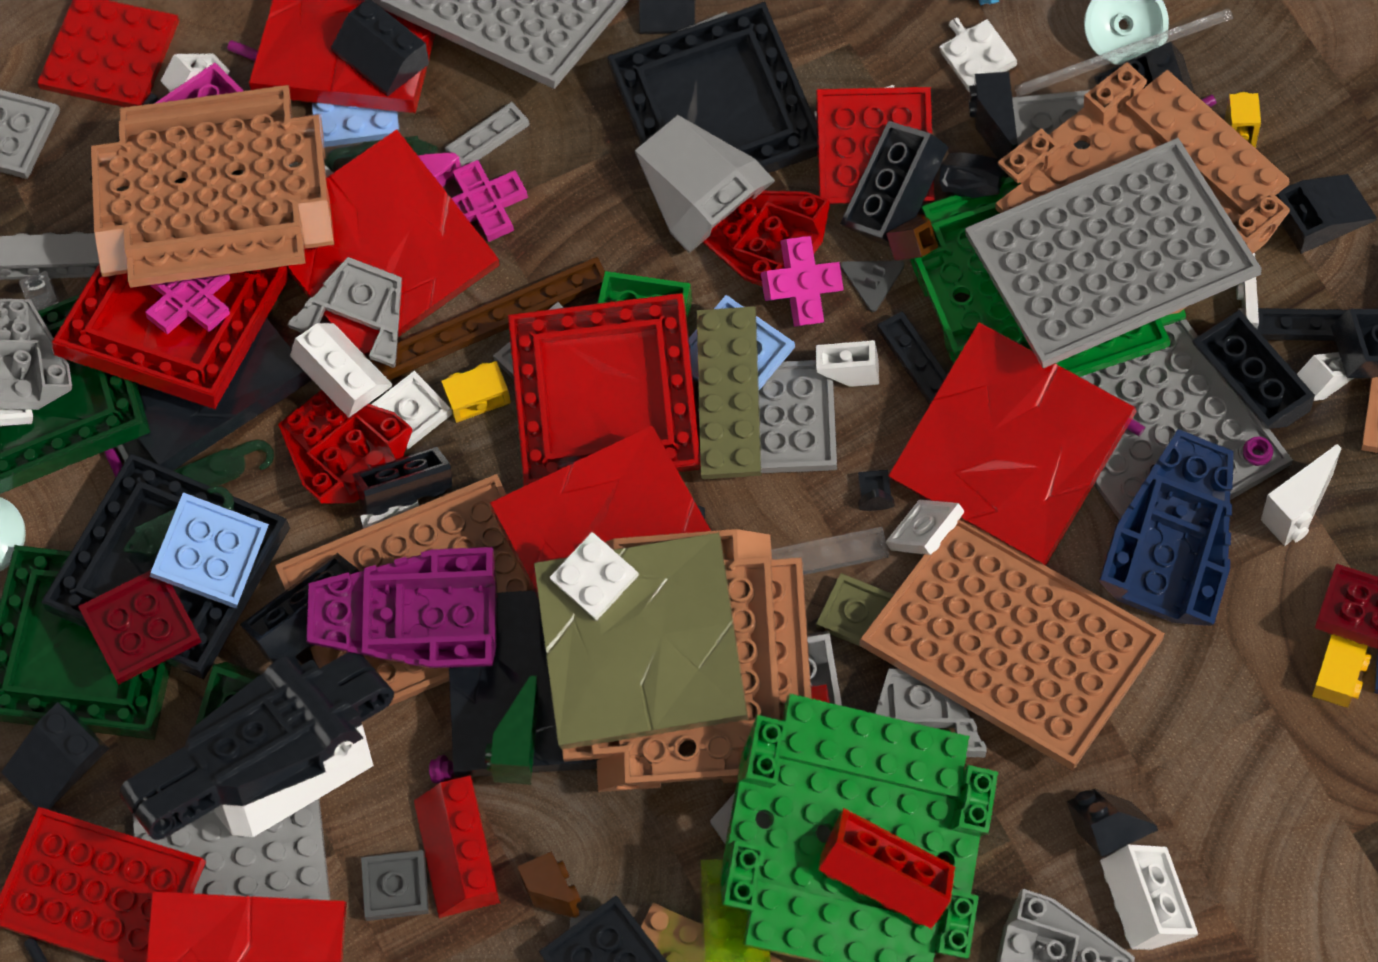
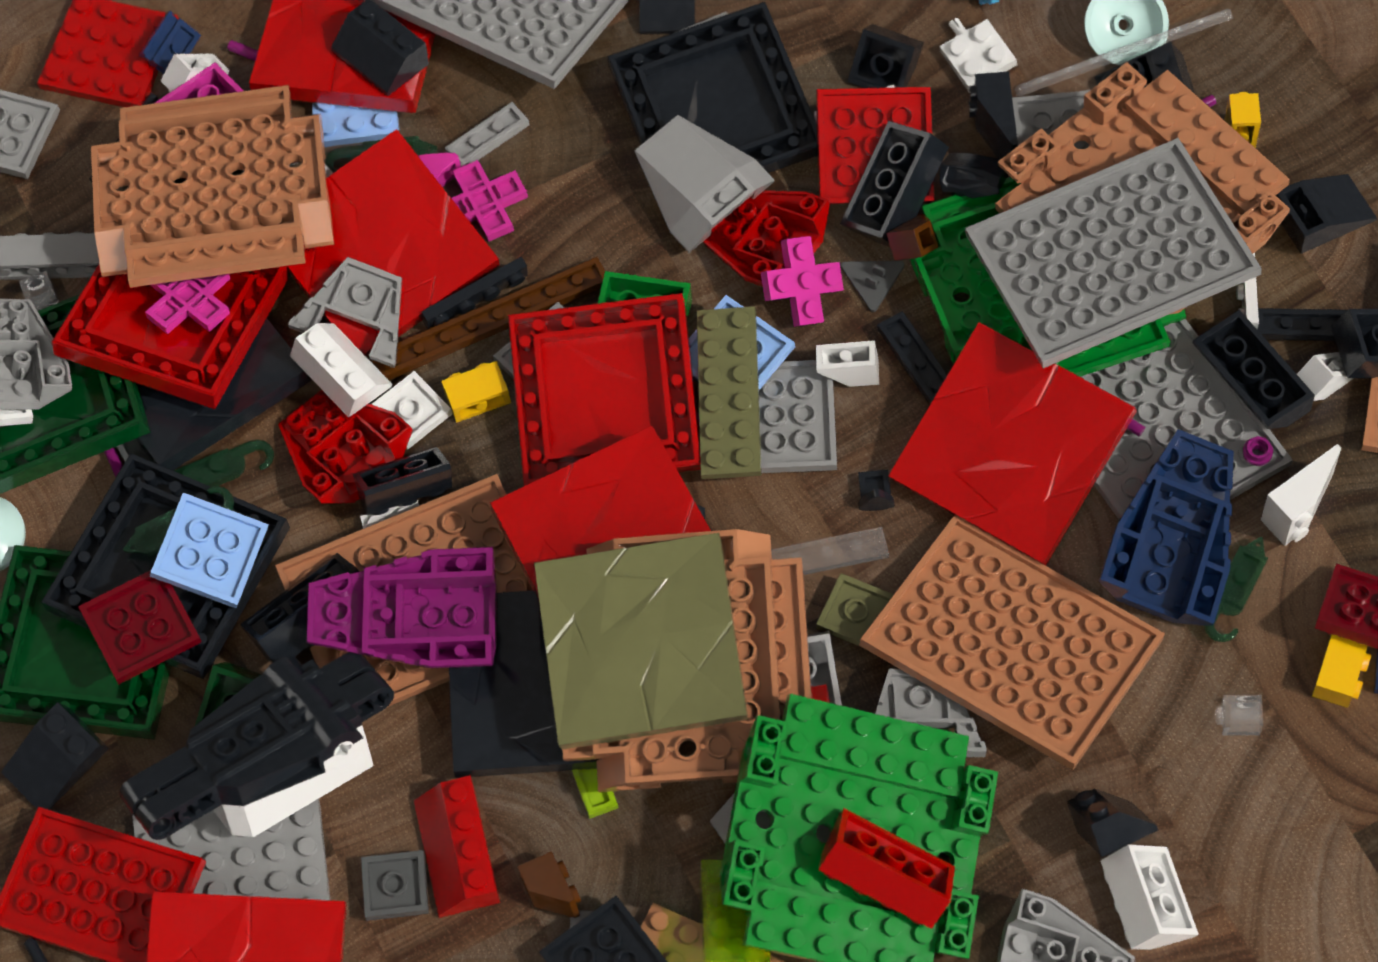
magenta plate [429,755,454,784] -> none
dark green slope [485,676,539,785] -> none
white plate [549,532,639,621] -> none
white plate [885,500,965,555] -> none
none -> dark blue plate [139,11,202,75]
none -> black plate [421,257,528,330]
none -> lime tile [571,769,618,819]
none -> black slope [847,24,924,88]
none -> clear green plate [1203,536,1268,642]
none -> clear brick [1216,695,1263,735]

